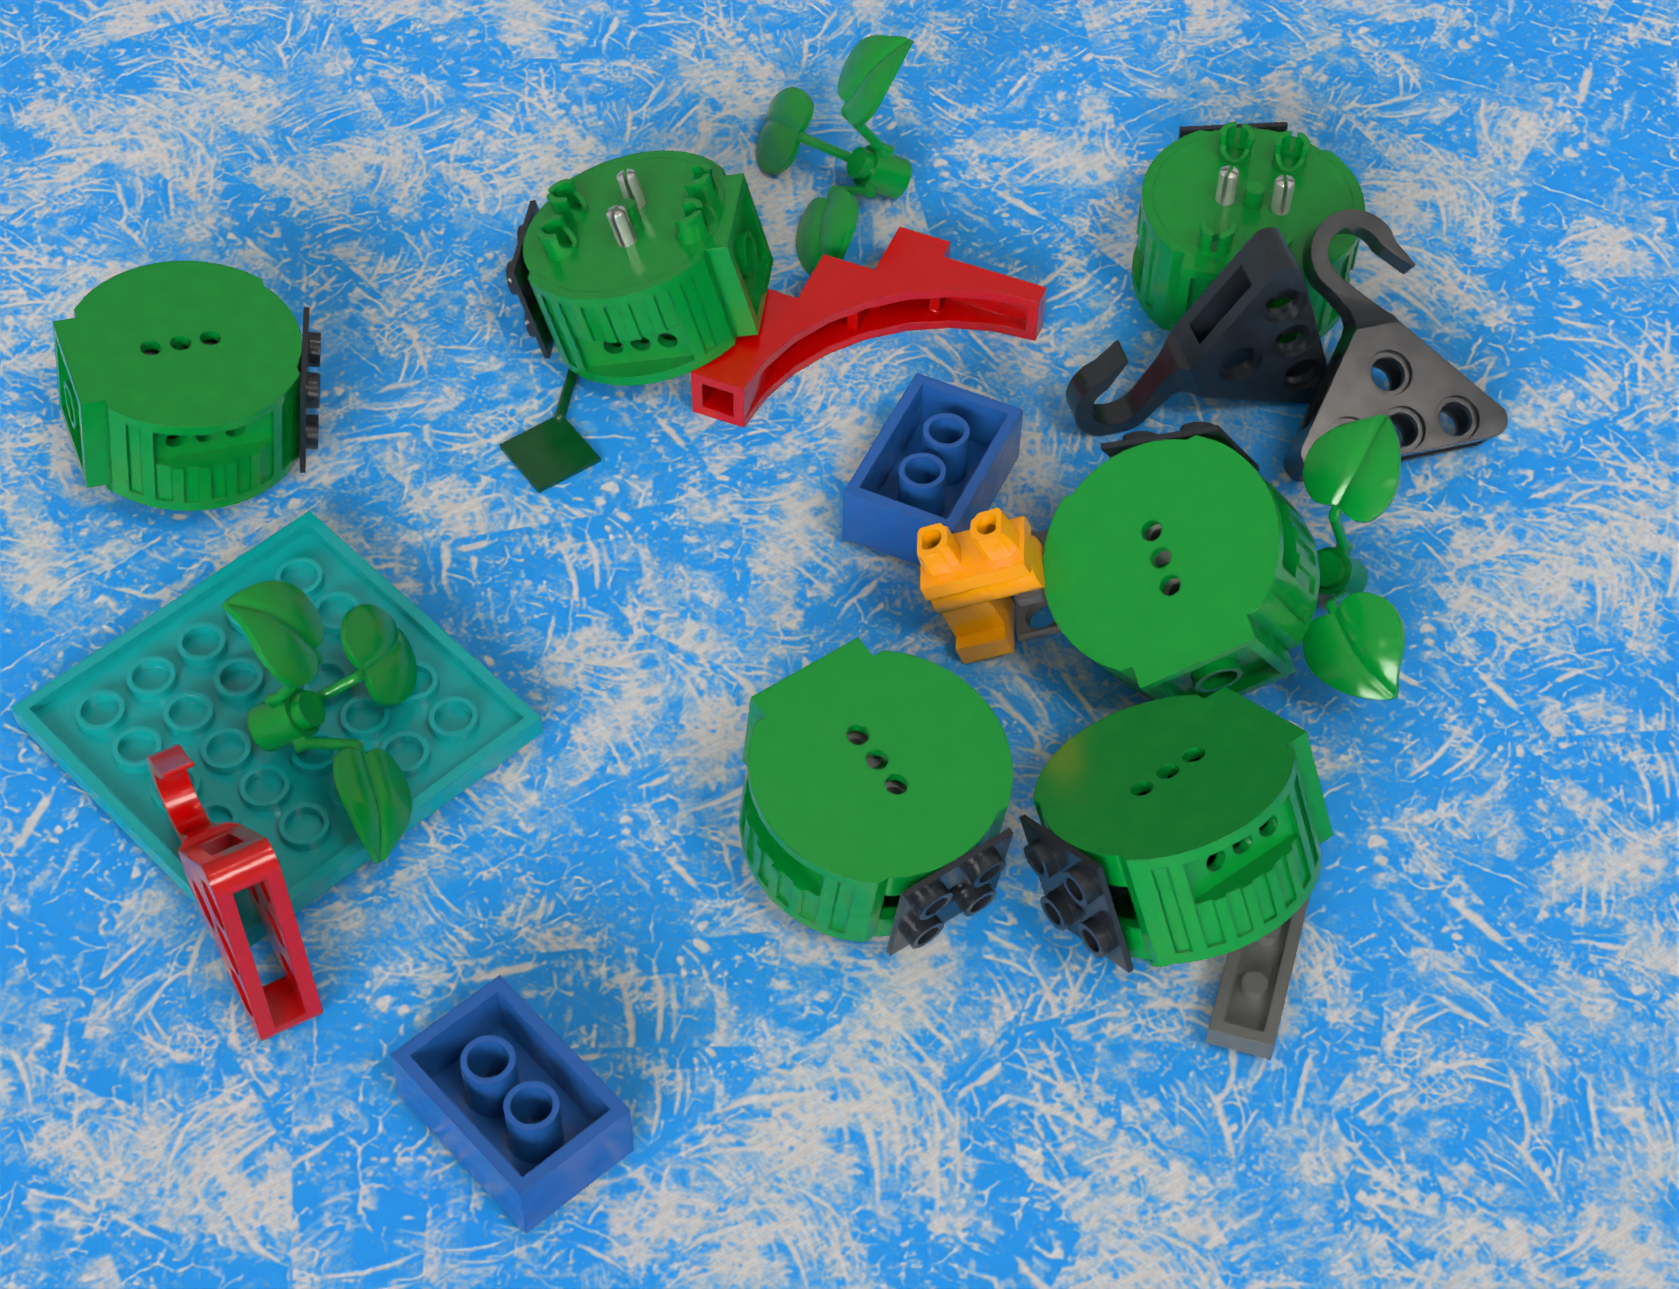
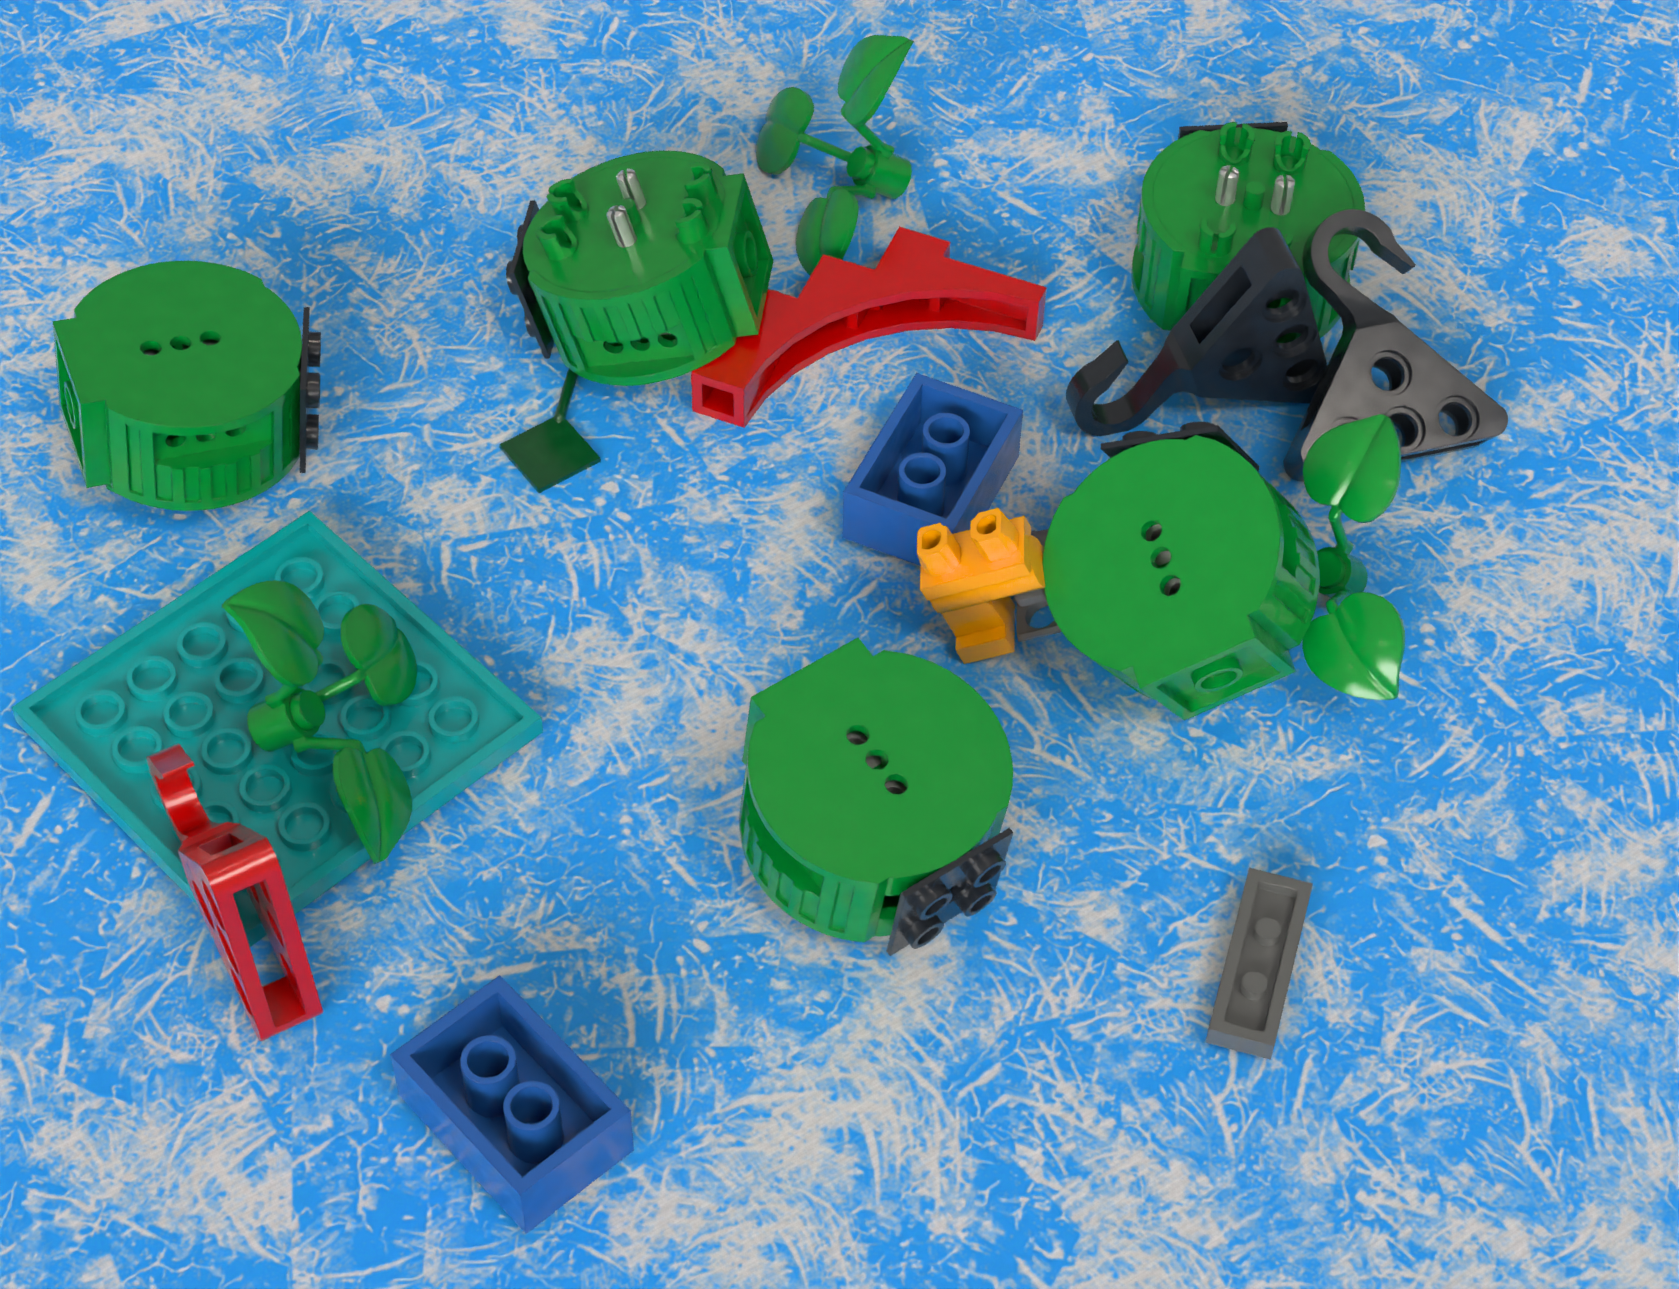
green piece [1019,686,1333,973] -> none

